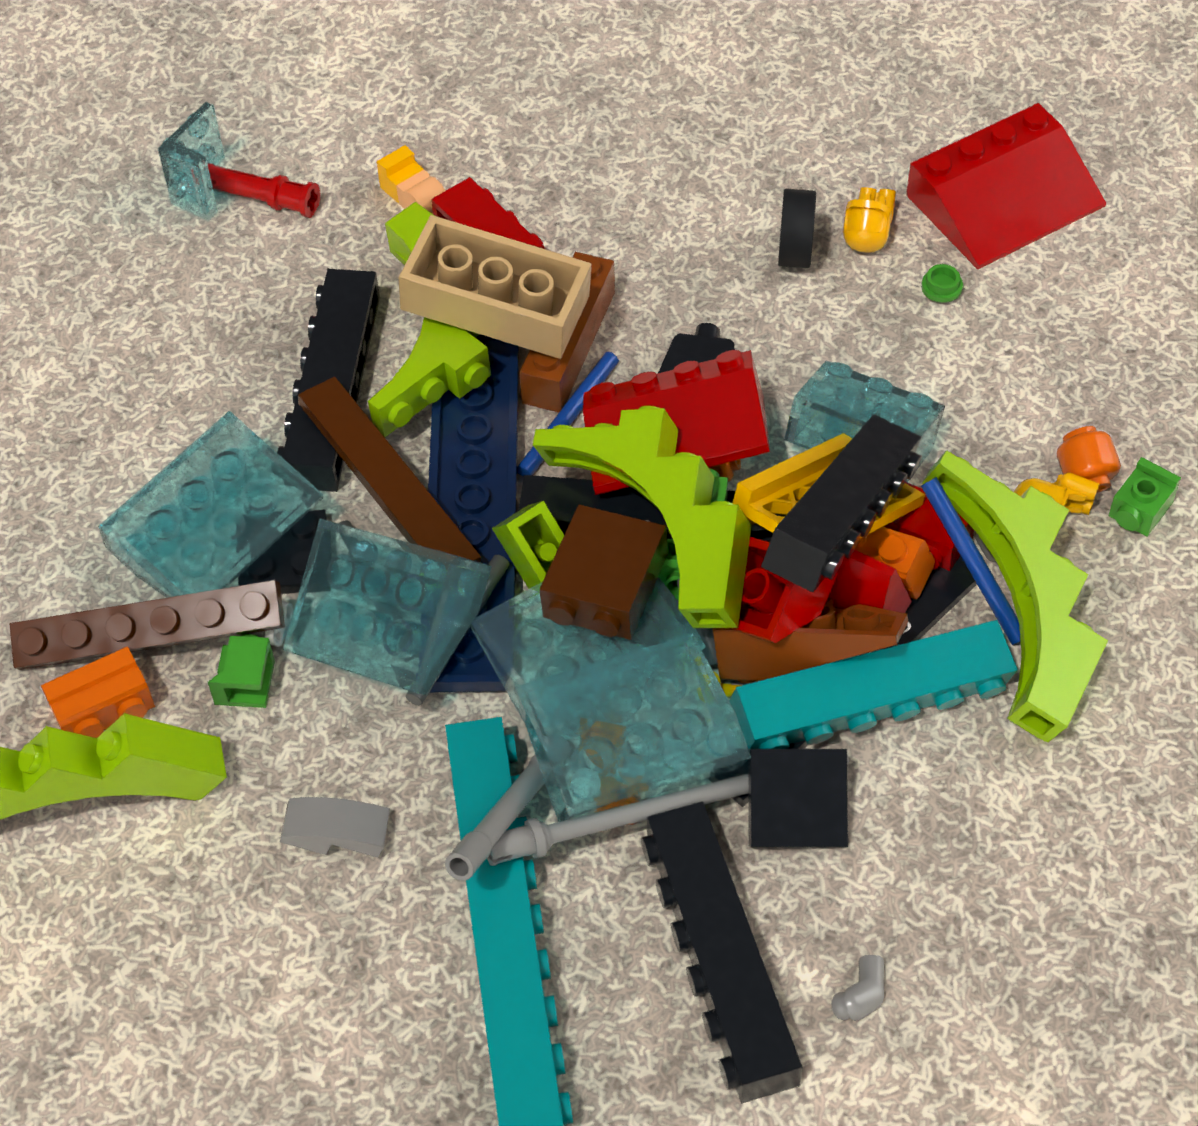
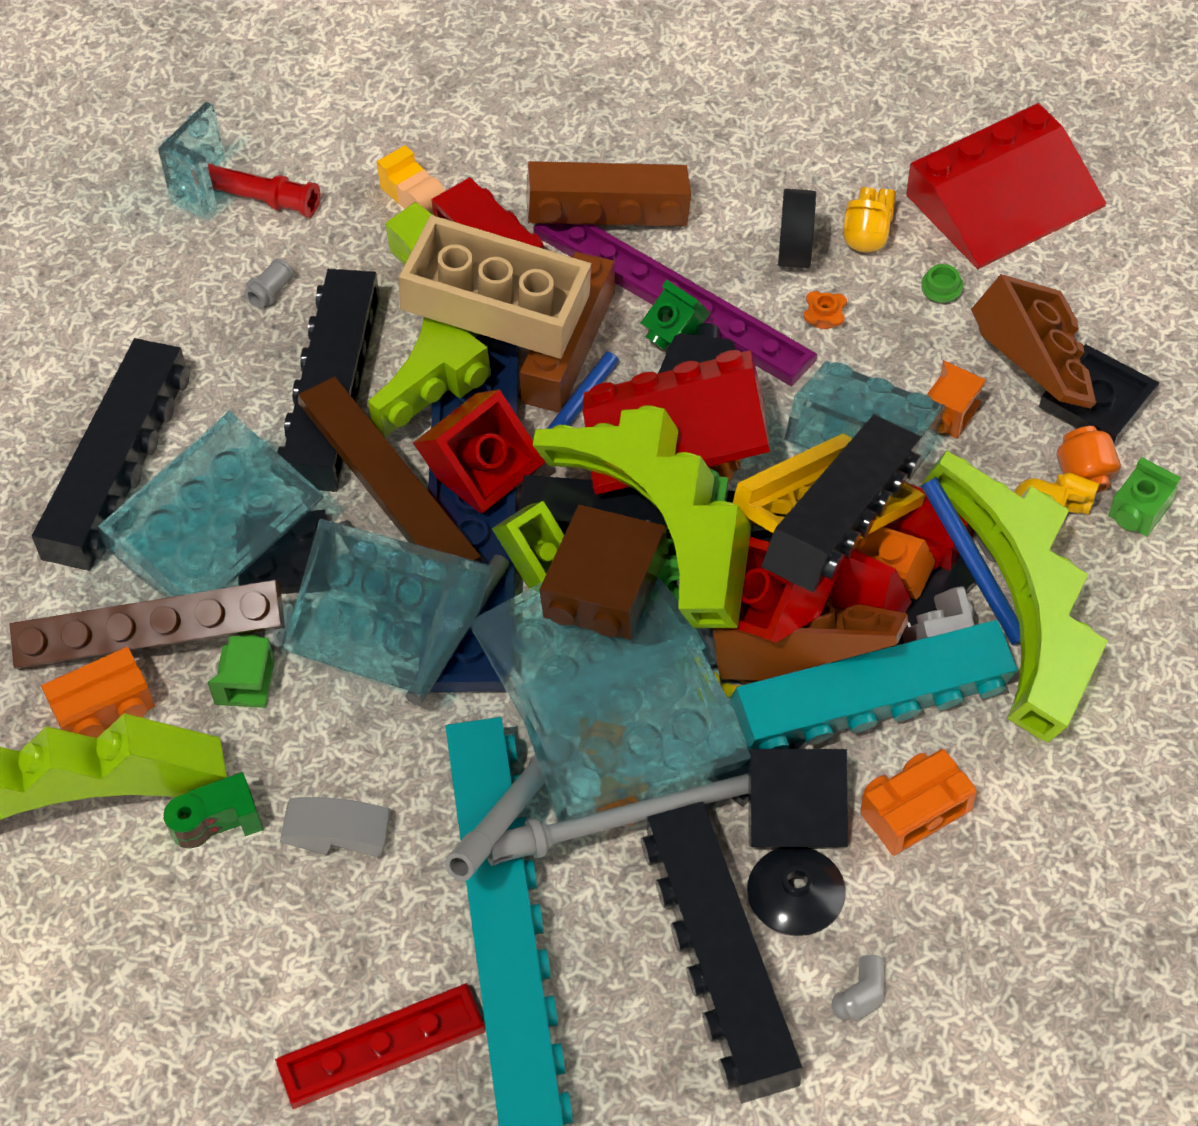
none -> black brick [32,338,190,571]
none -> green leg [163,772,264,849]
none -> light grey pin [244,258,294,308]
none -> red tile [275,983,486,1109]
none -> red slope [413,389,545,513]
none -> dark orange brick [526,161,691,226]
none -> magenta tile [533,223,817,387]
none -> green brick [641,279,711,351]
none -> black dish [747,847,846,936]
none -> orange plate [803,291,847,329]
none -> orange brick [860,749,977,856]
none -> light grey bracket [902,586,974,644]
none -> orange window [923,360,986,439]
none -> dark orange wedge [971,274,1096,409]
none -> black plate [1039,344,1160,446]

